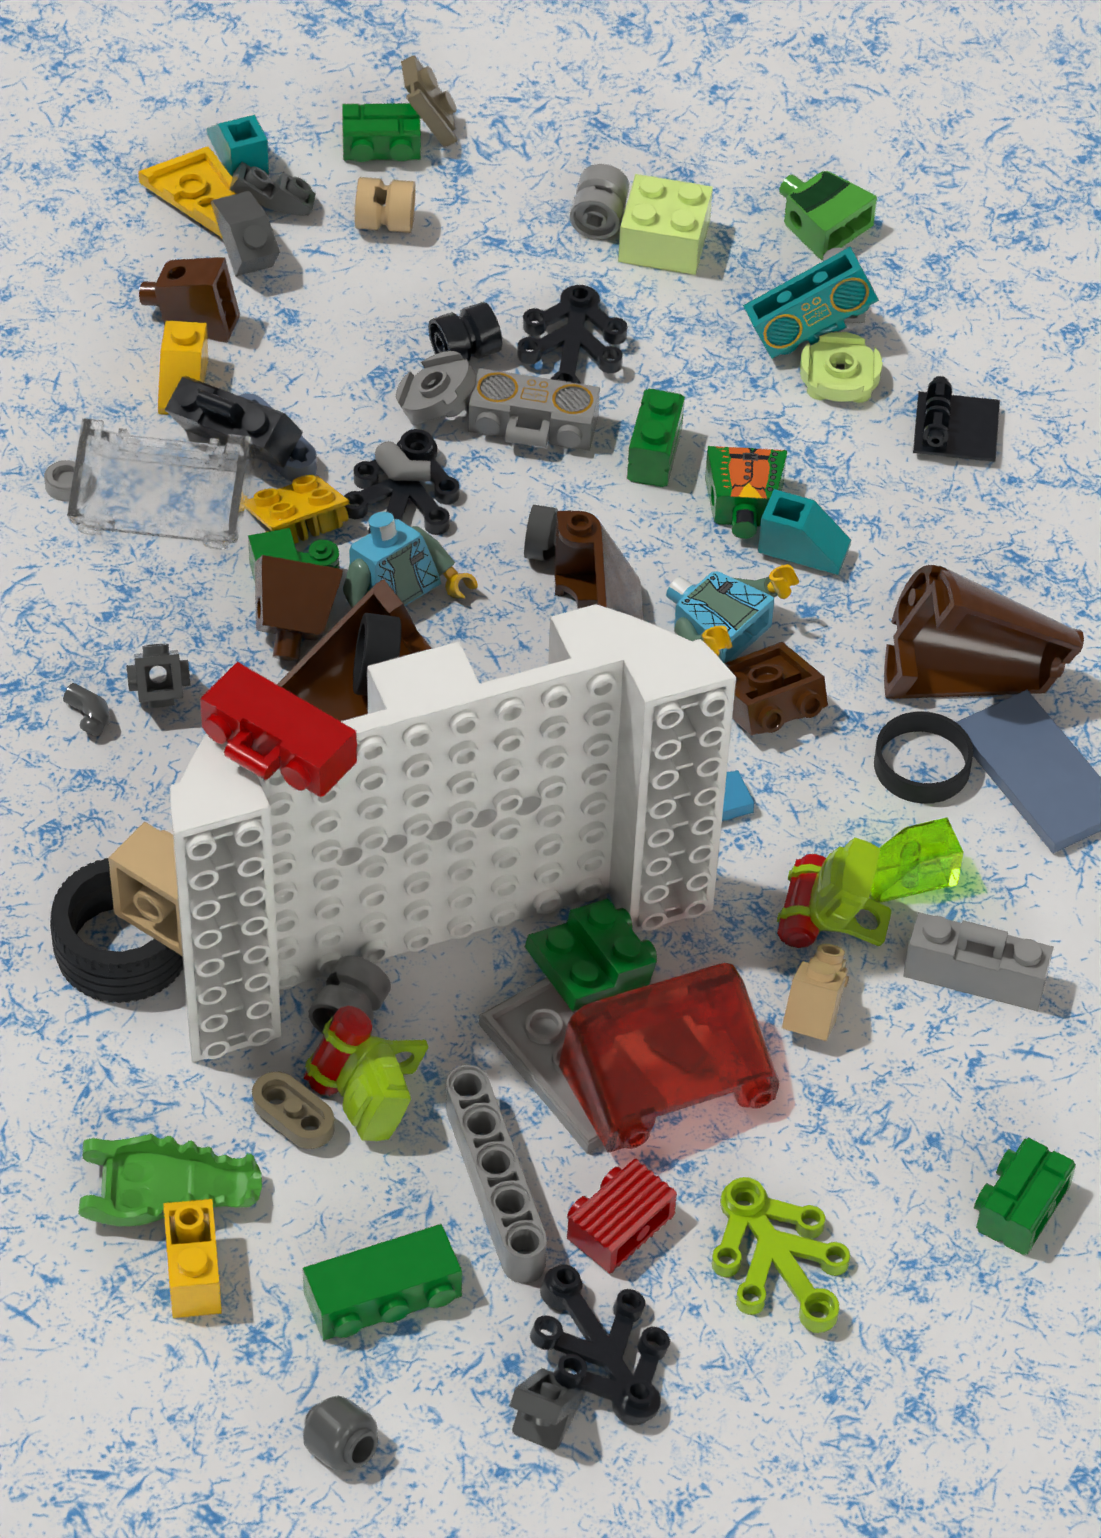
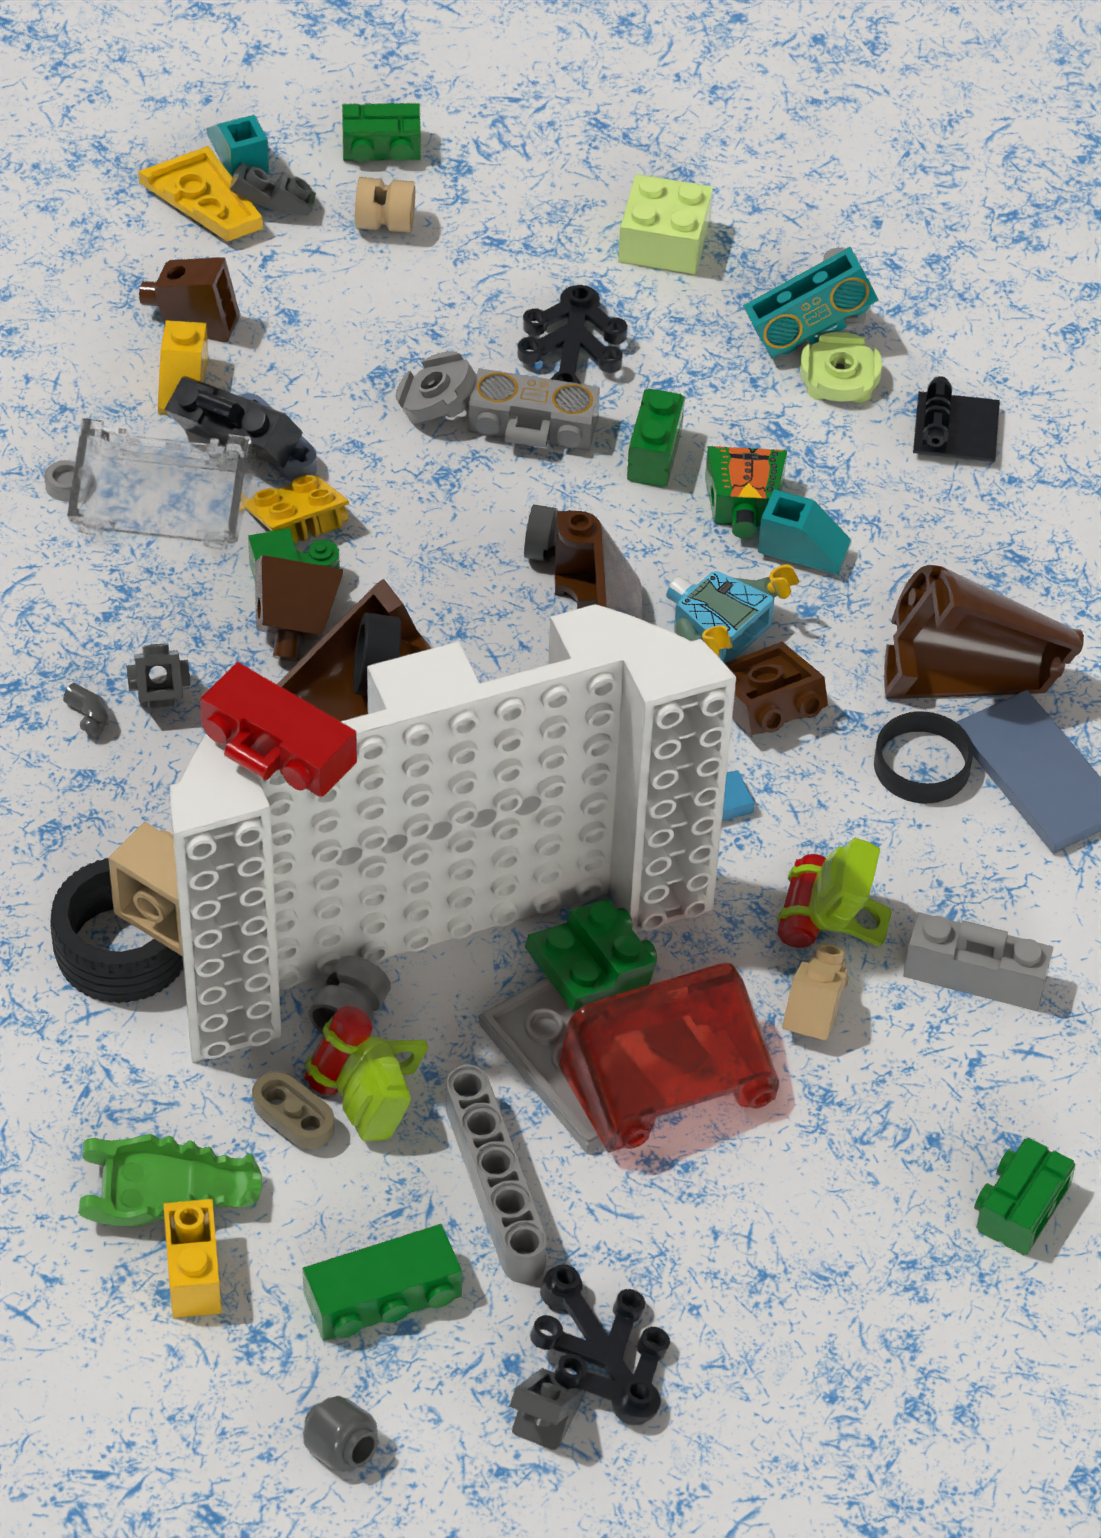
dark grey slope [211,191,280,277] -> none
torso [343,512,477,609] -> none
black plant [344,429,460,535] -> none
light grey arm [375,441,431,482] -> none
dark tan plate [401,55,457,148] -> none
black wheel [428,302,503,362] -> none
red brick [567,1159,677,1273] -> none
light grey wheel [570,164,630,239] -> none
lime plant [711,1177,850,1333] -> none
bright green torso [779,171,877,261] -> none
clear neon green slope [869,817,964,903] -> none

